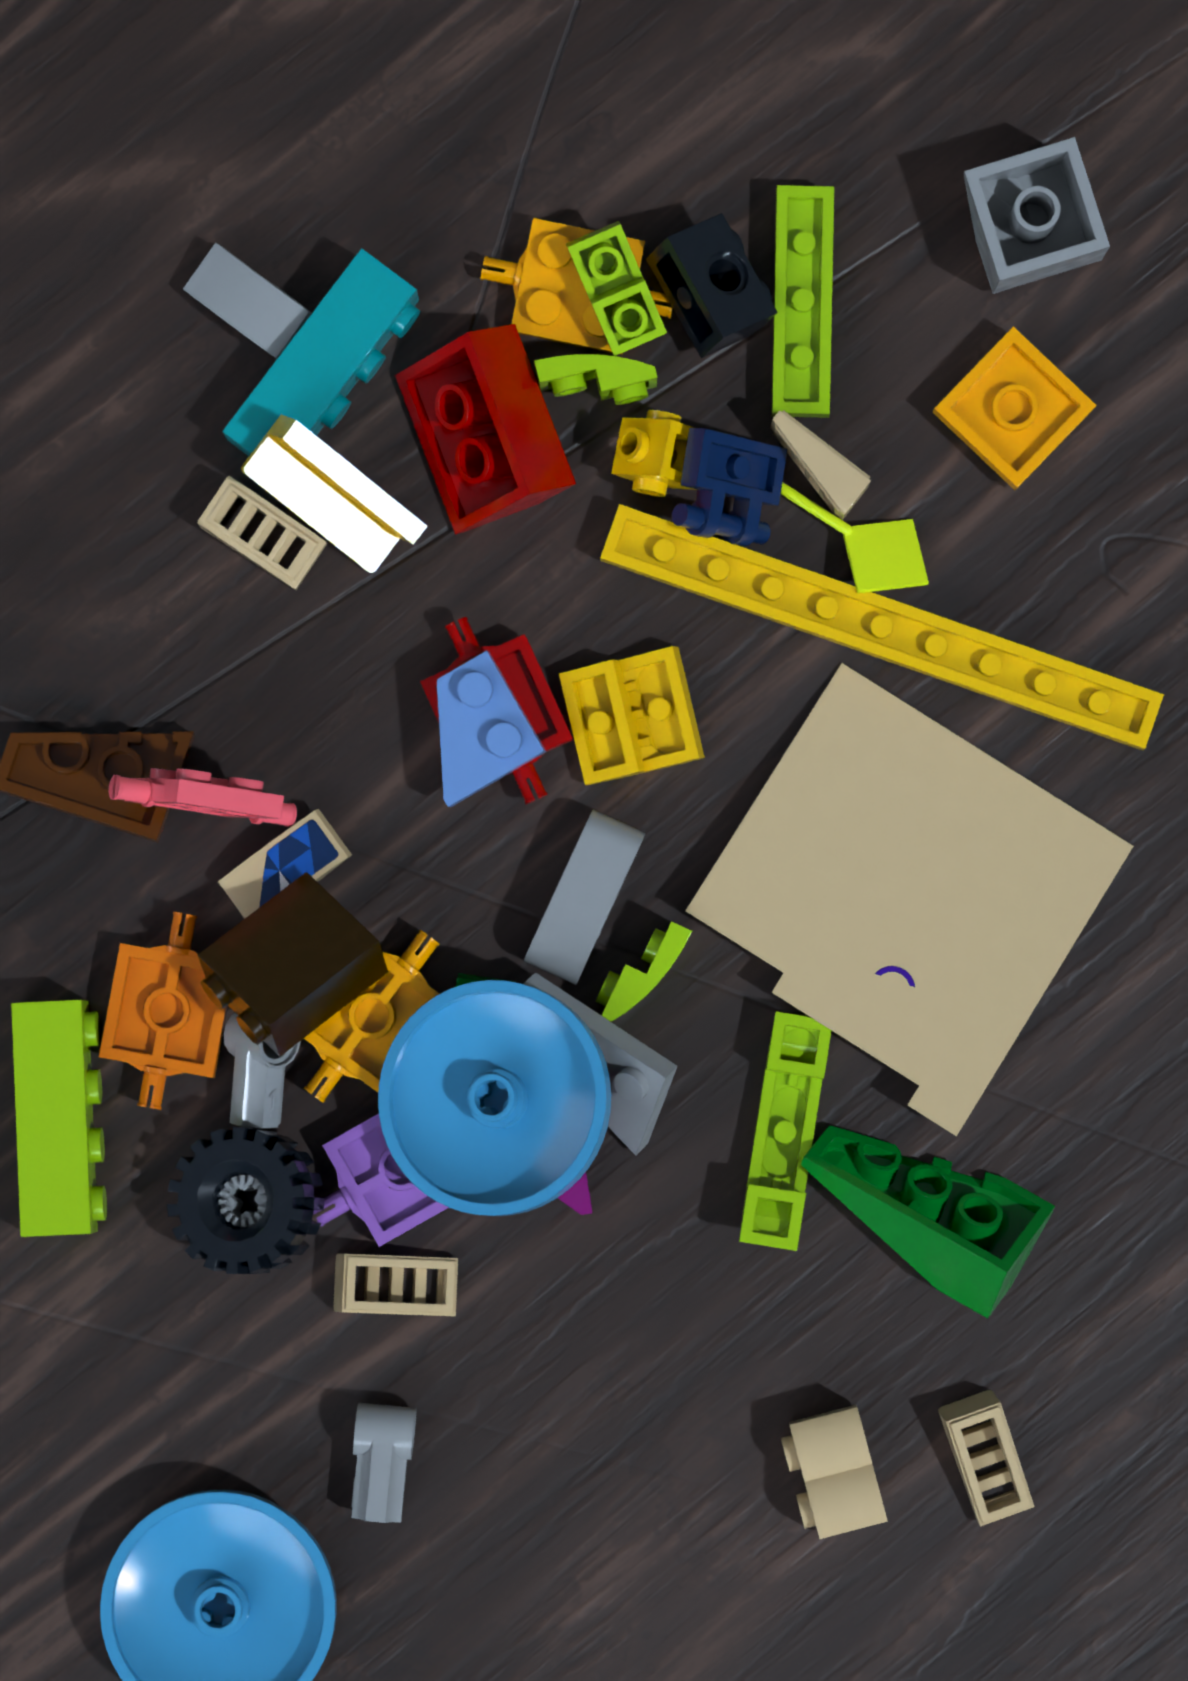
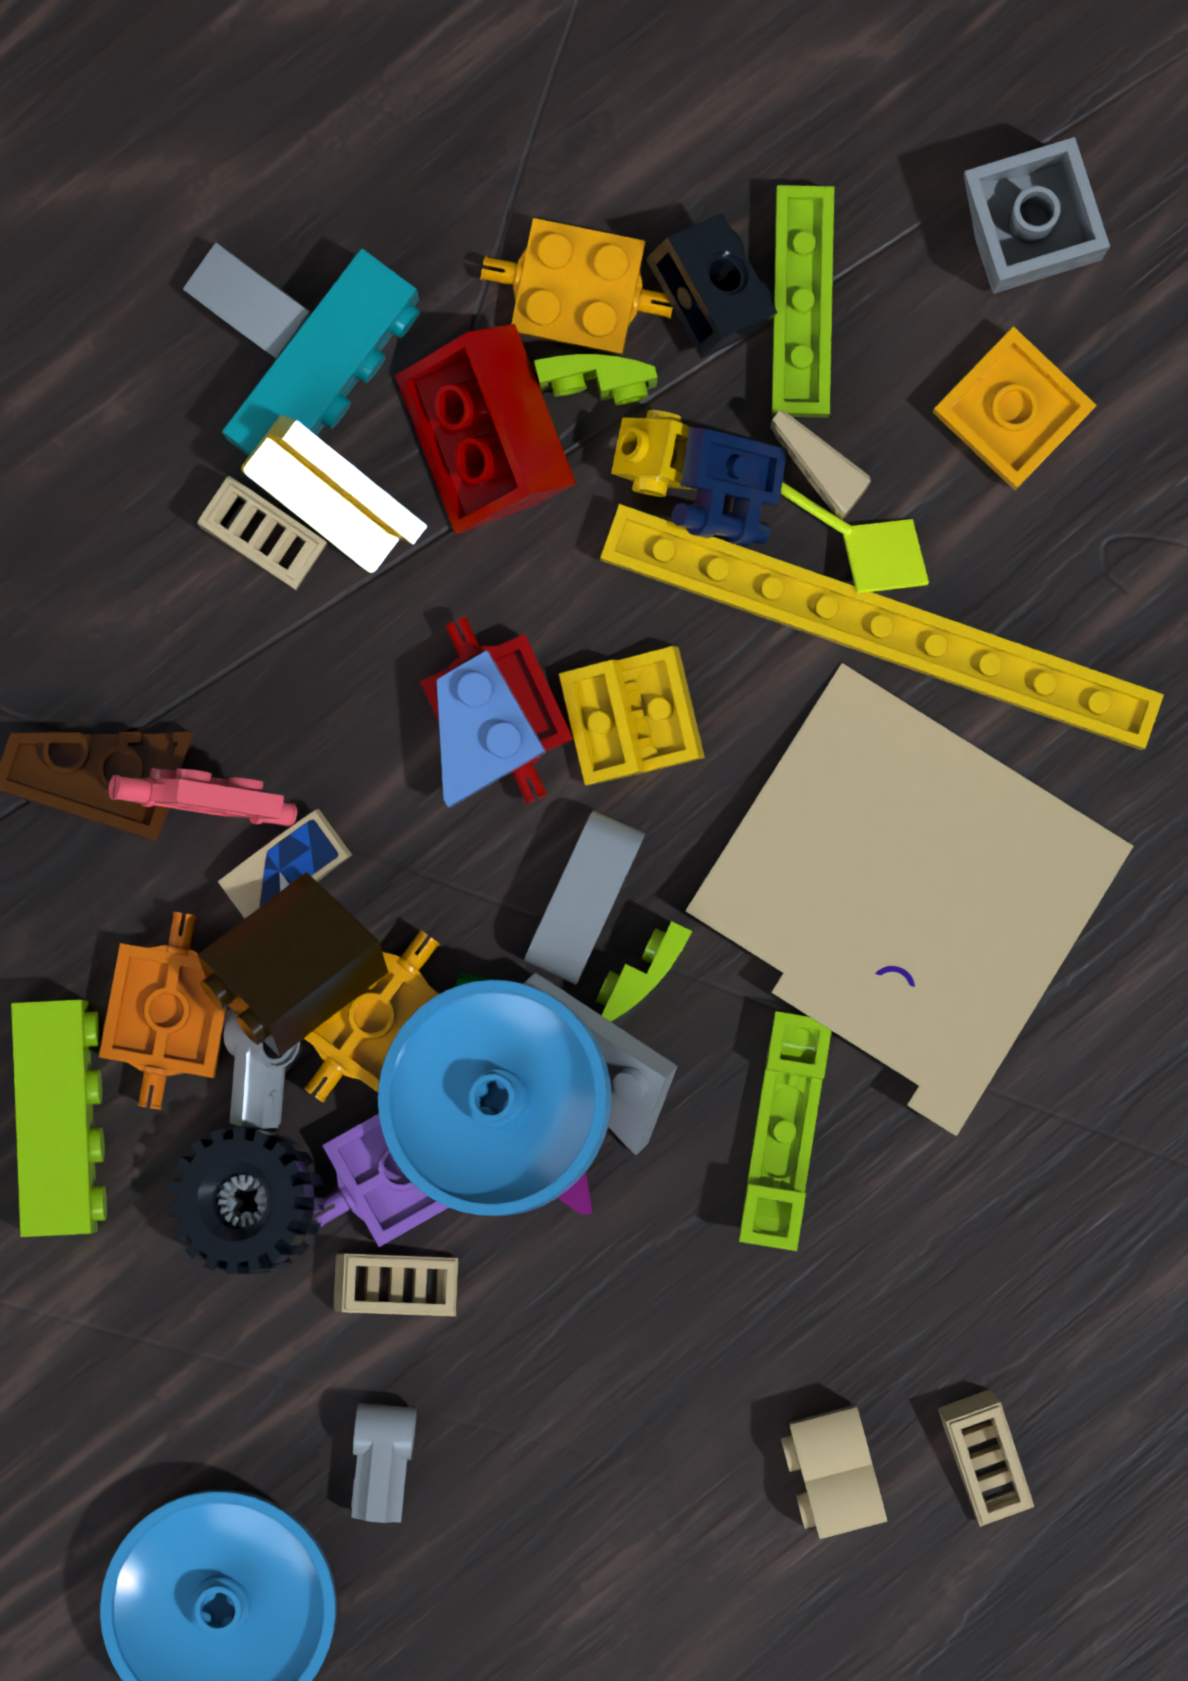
lime slope [566,221,667,356] -> none
green wedge [801,1125,1055,1319] -> none

